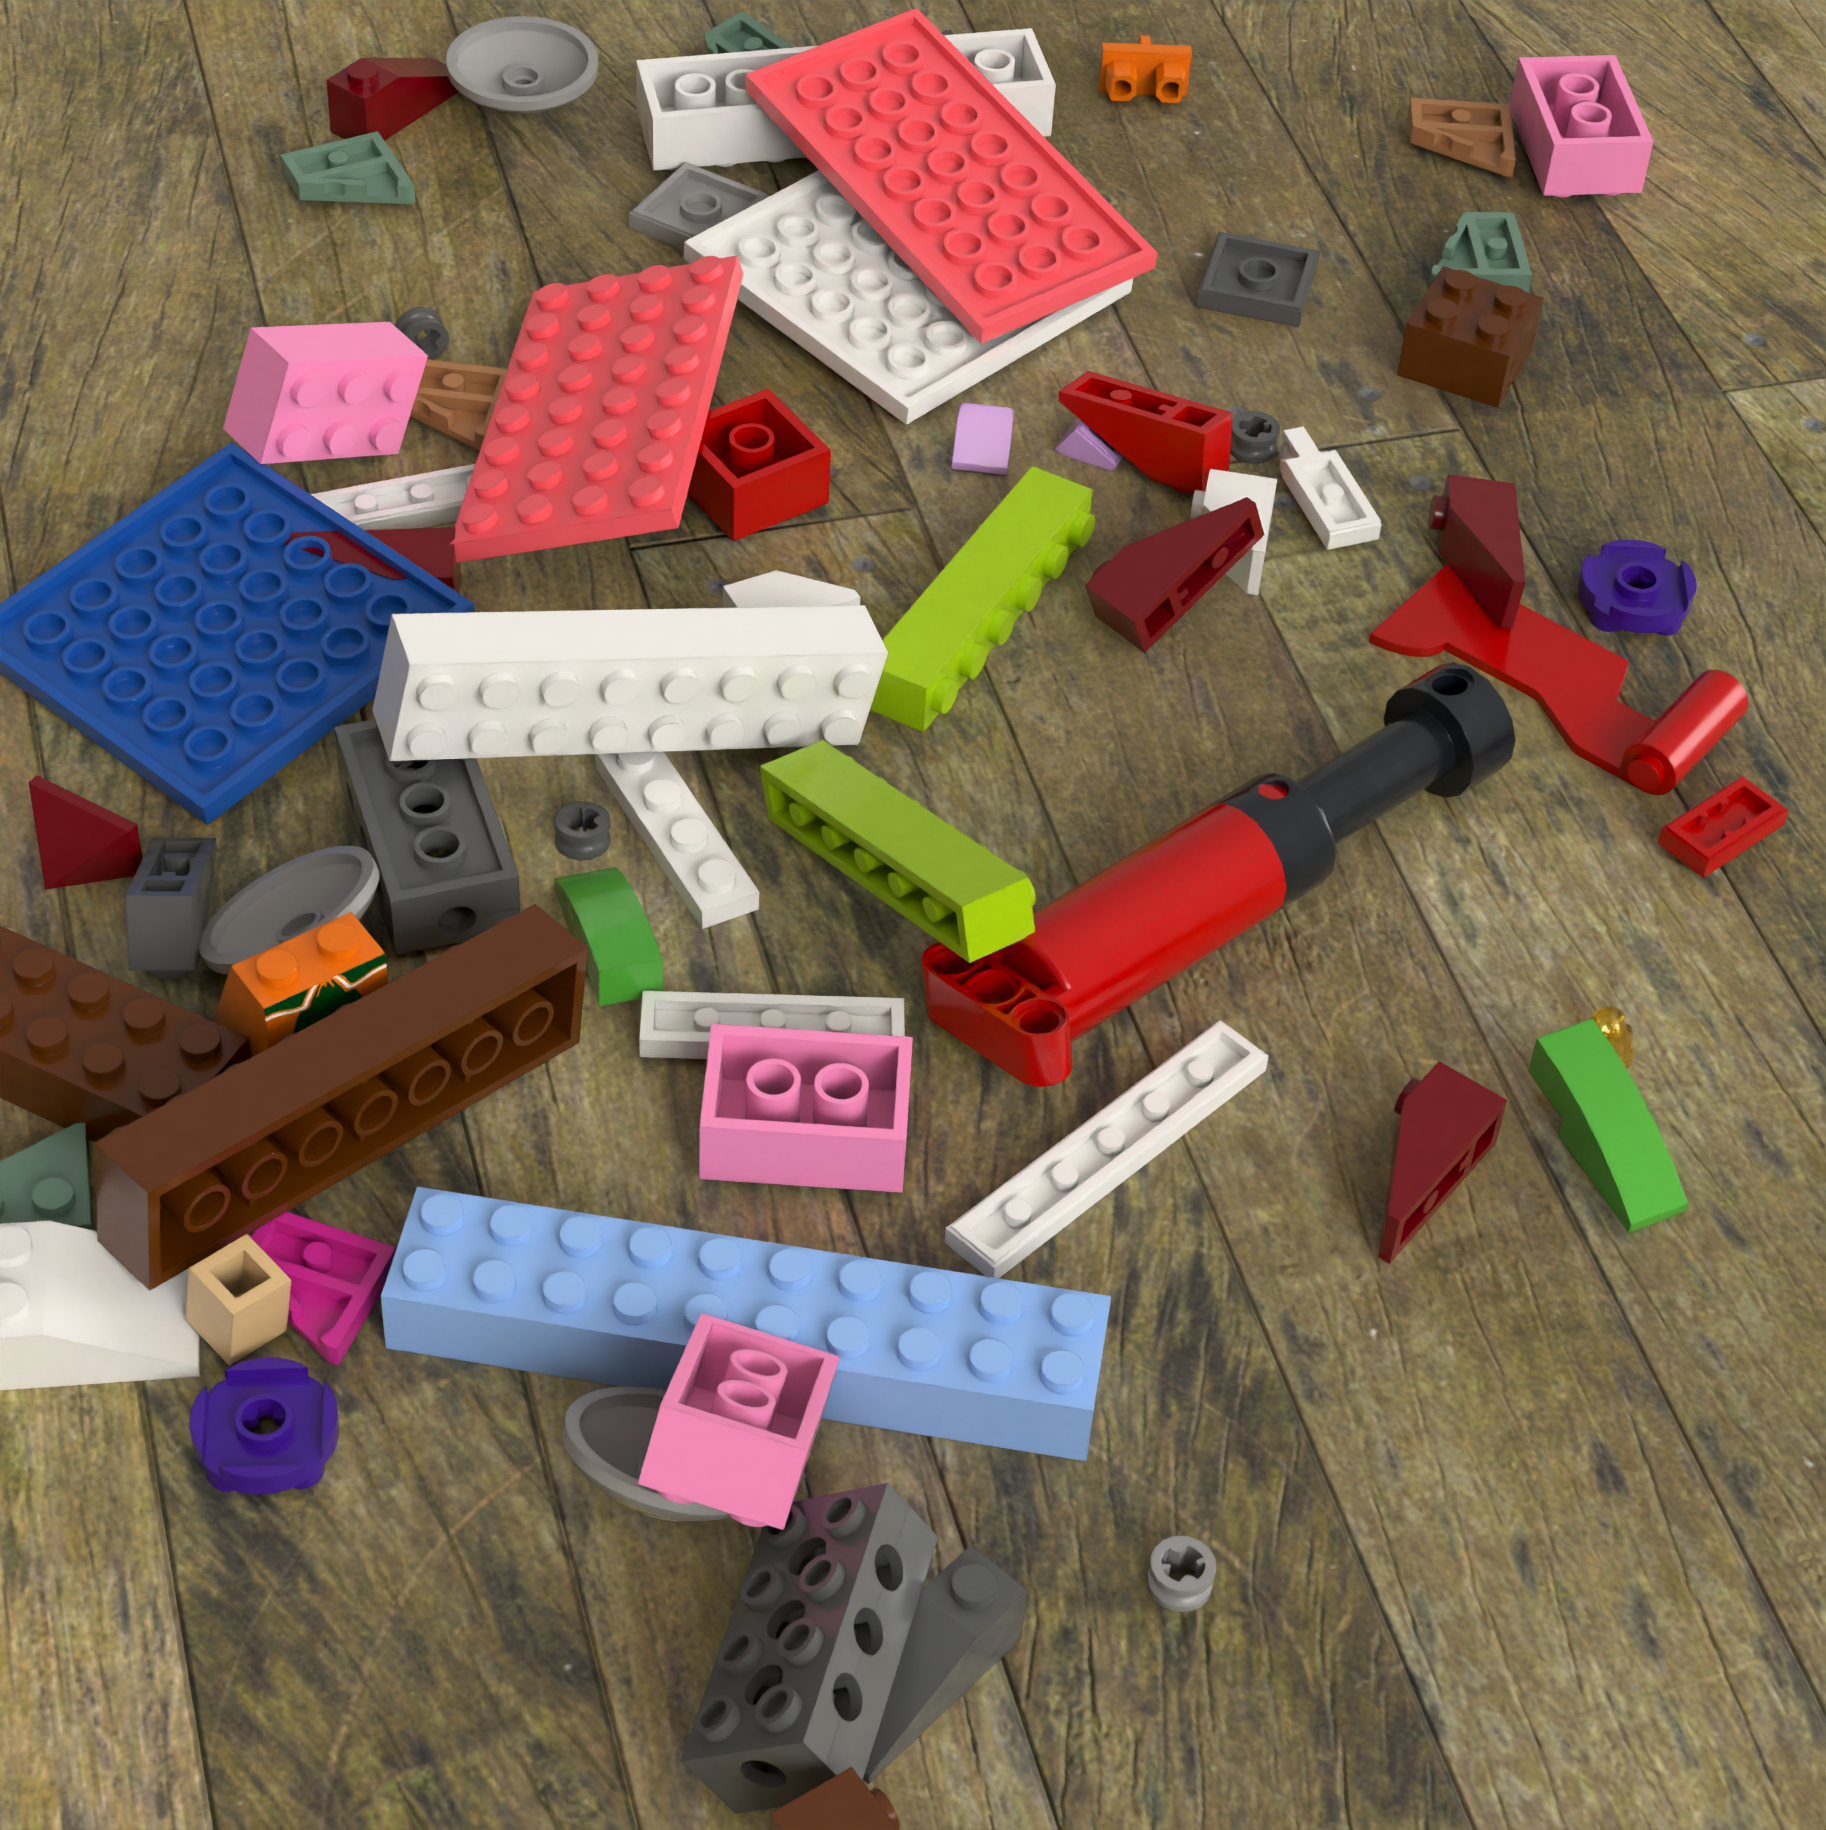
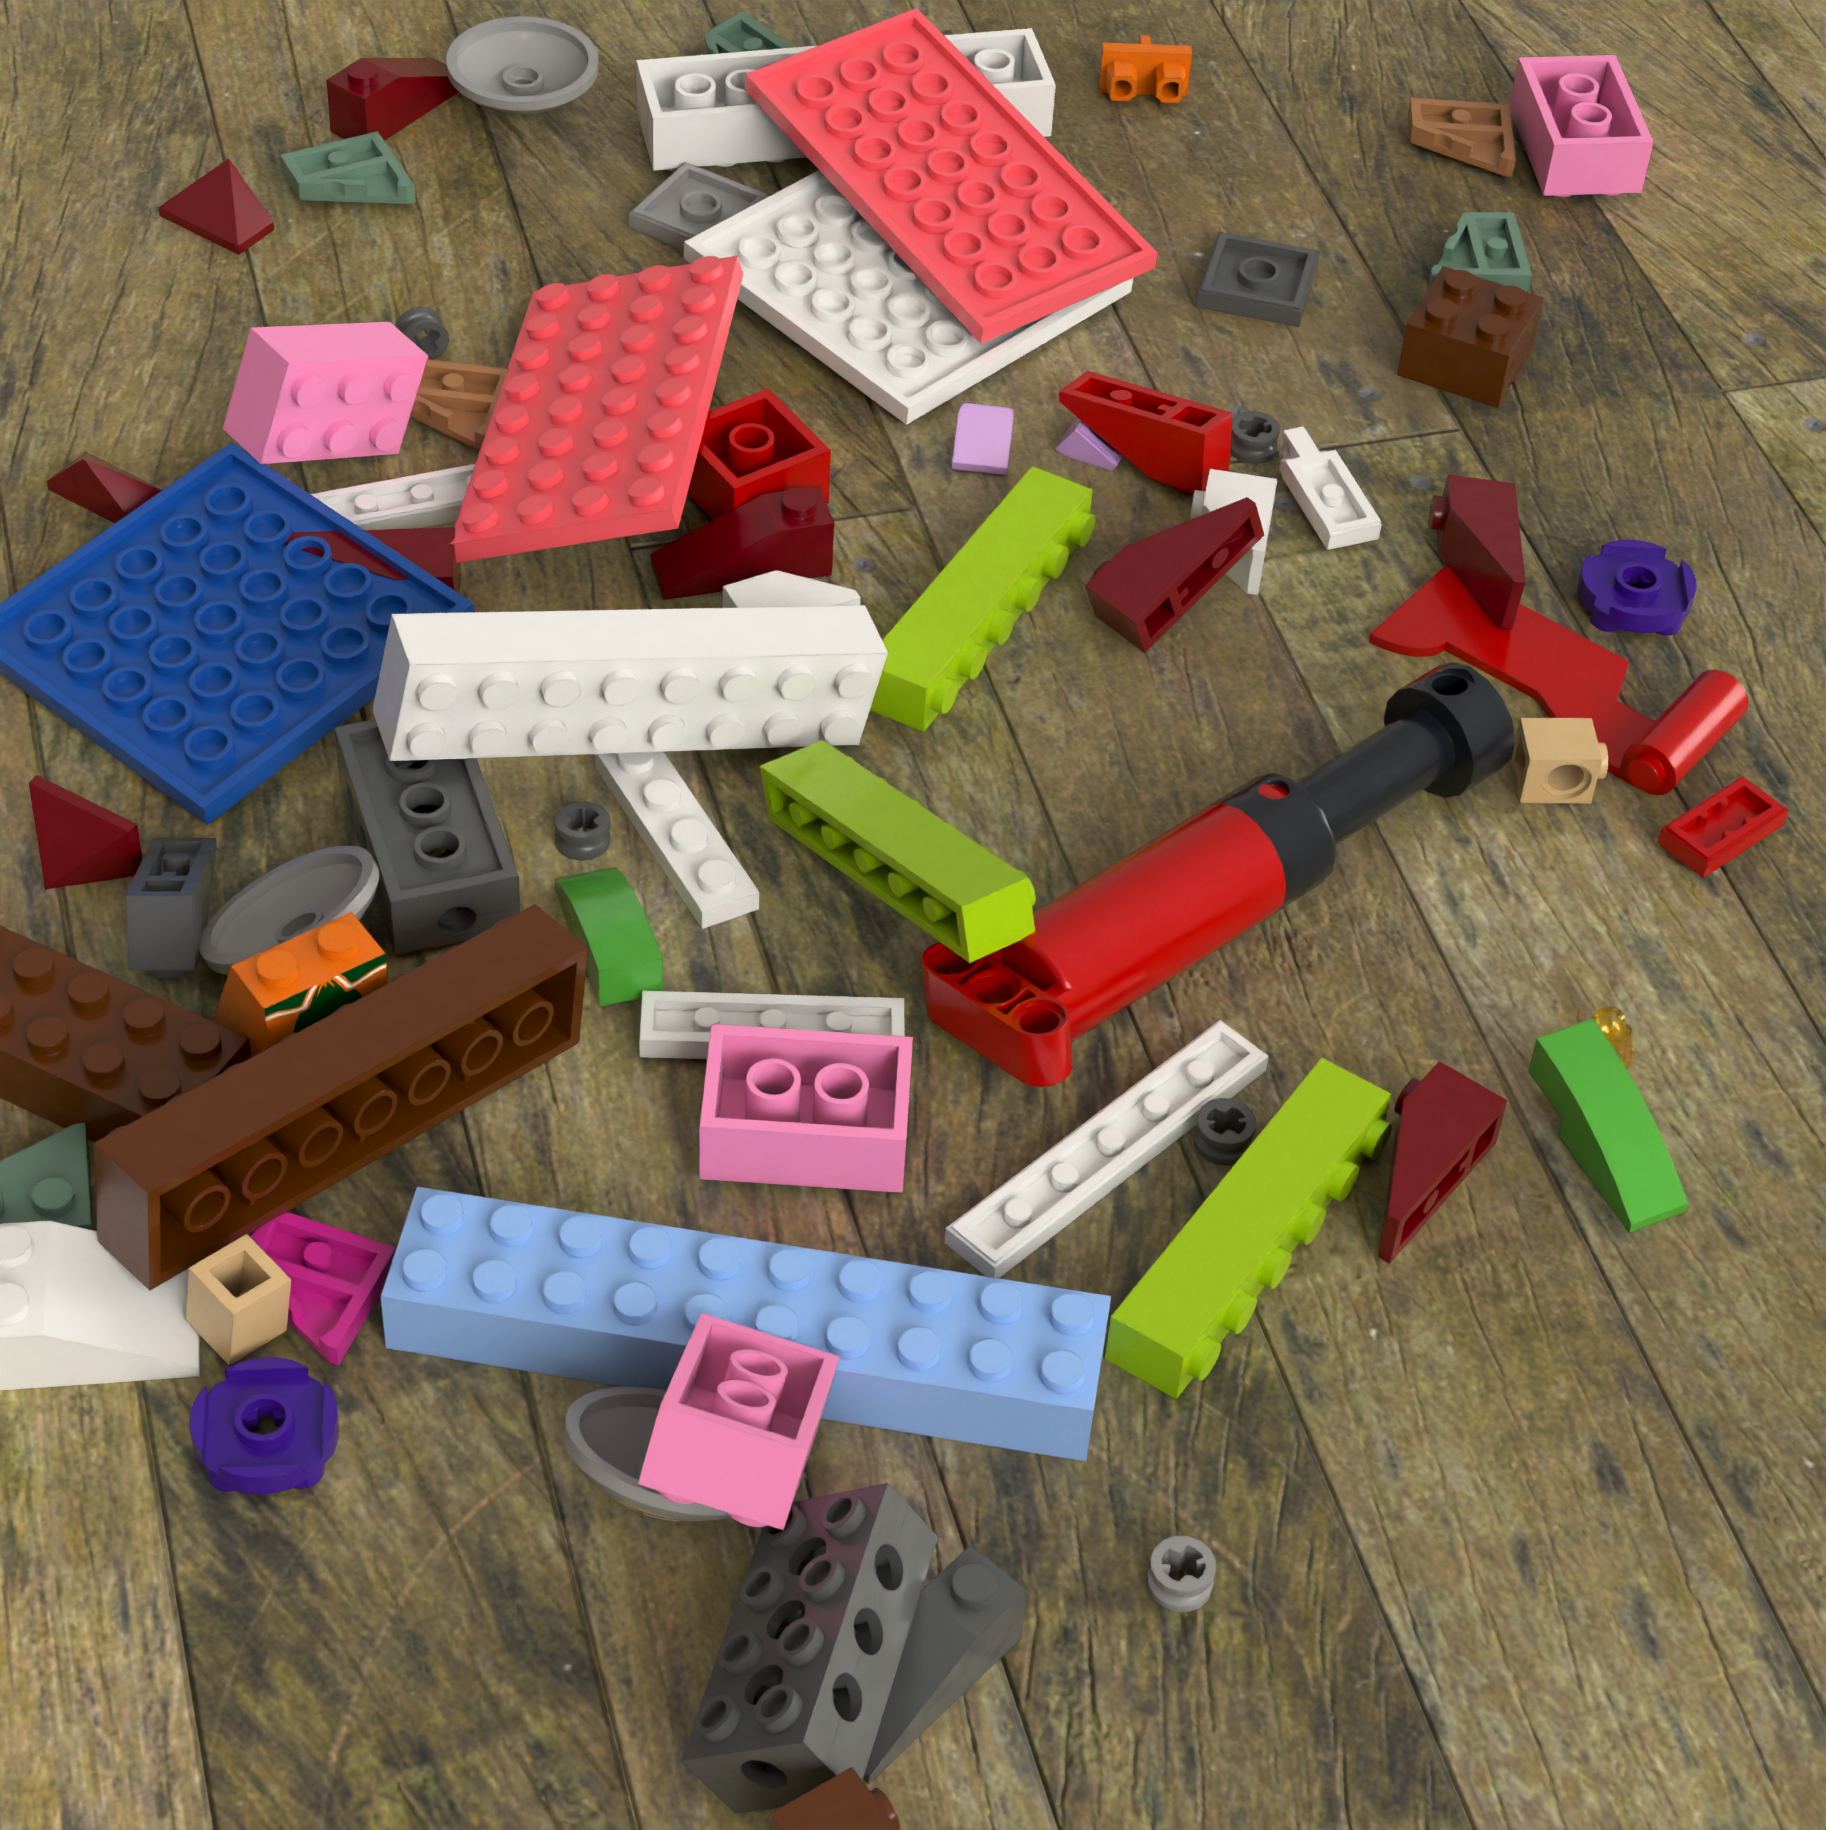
none -> dark red slope [47,452,162,523]
none -> dark red slope [158,158,274,255]
none -> dark red slope [650,486,834,600]
none -> lime brick [1105,1058,1392,1399]
none -> dark grey bush [1194,1098,1256,1165]
none -> tan brick [1510,718,1608,804]

